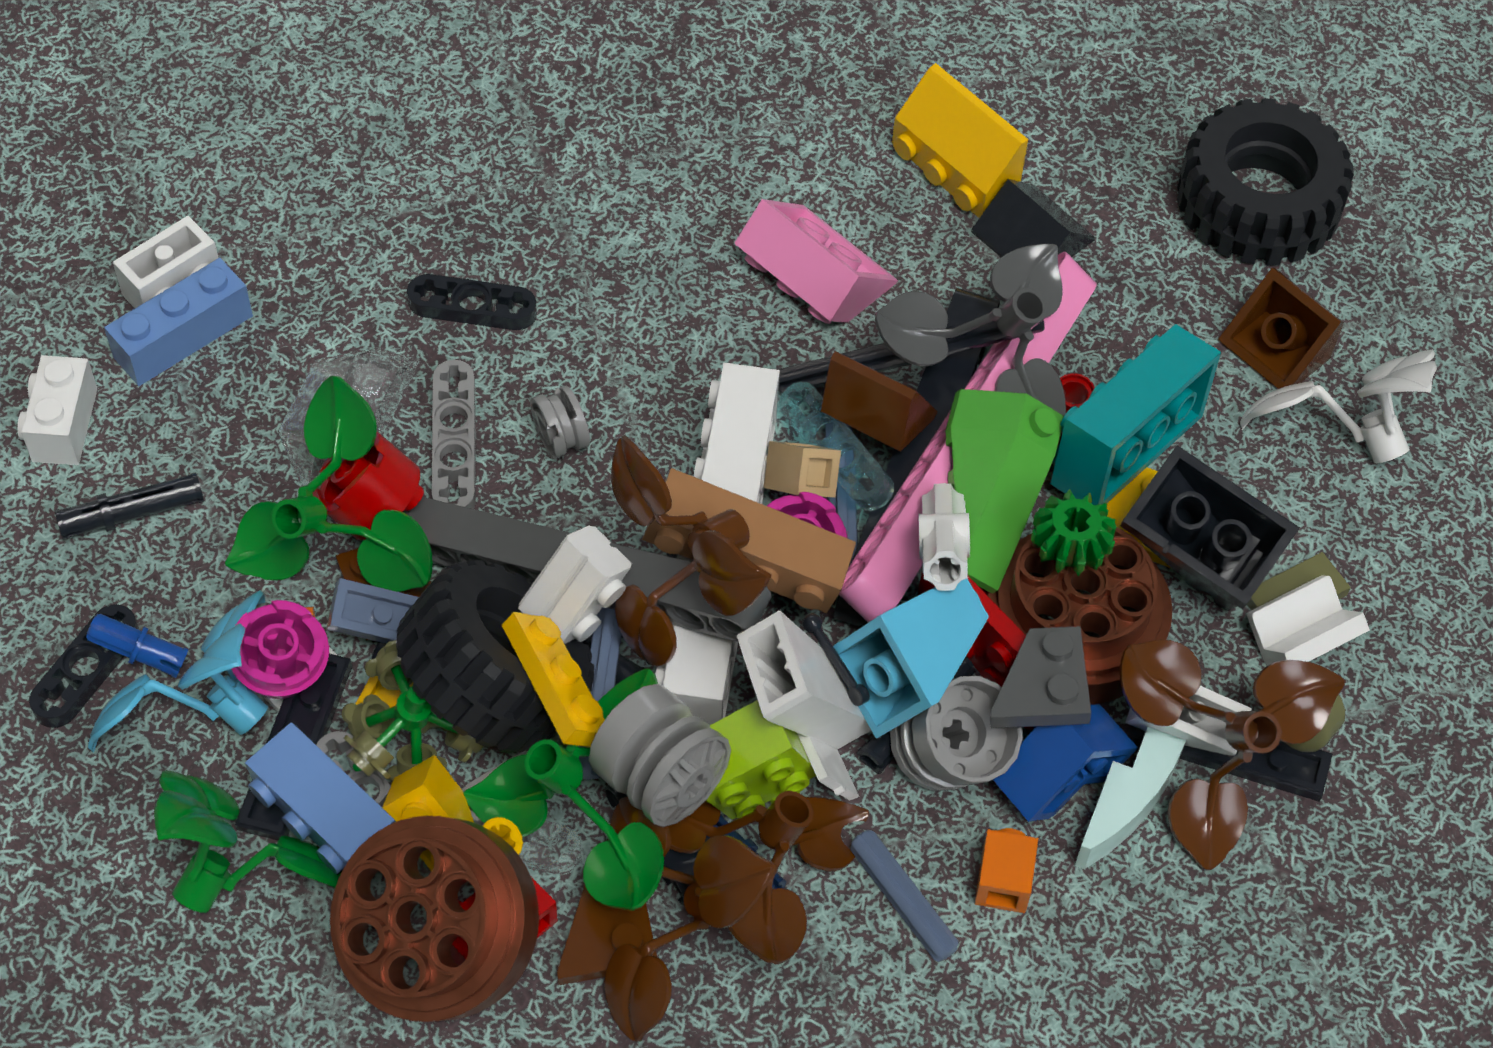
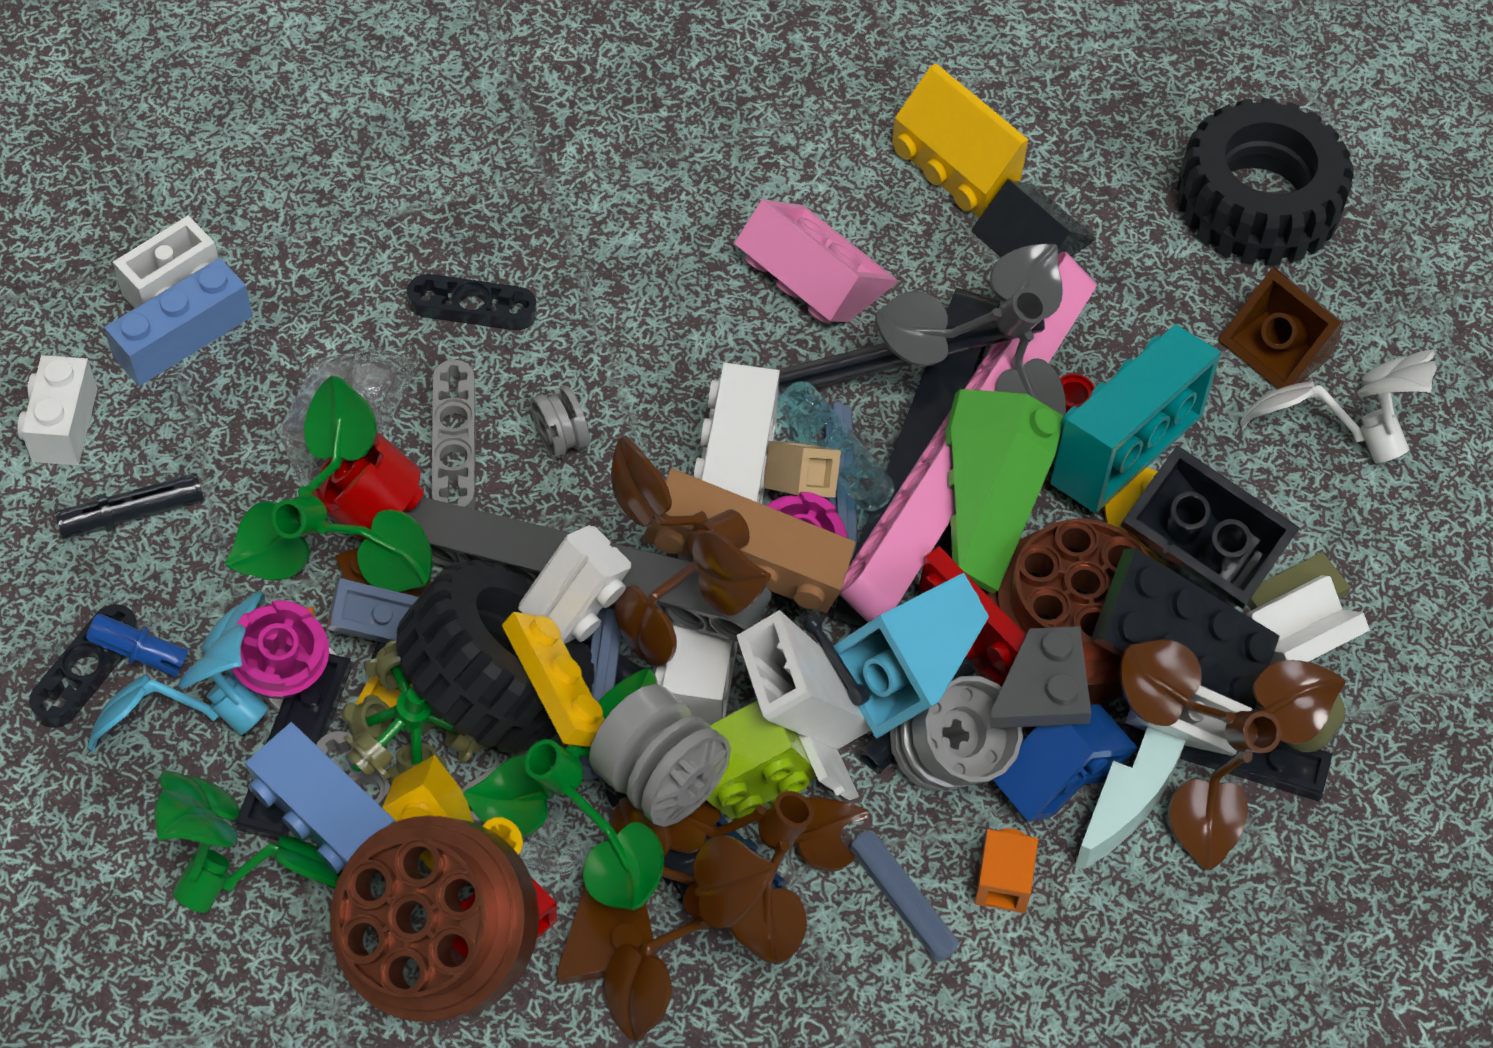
reddish brown slope [821,351,938,452] -> none
white piece [919,483,970,591] -> none
green gear [1031,489,1116,576] -> none
none -> black plate [1091,548,1280,711]

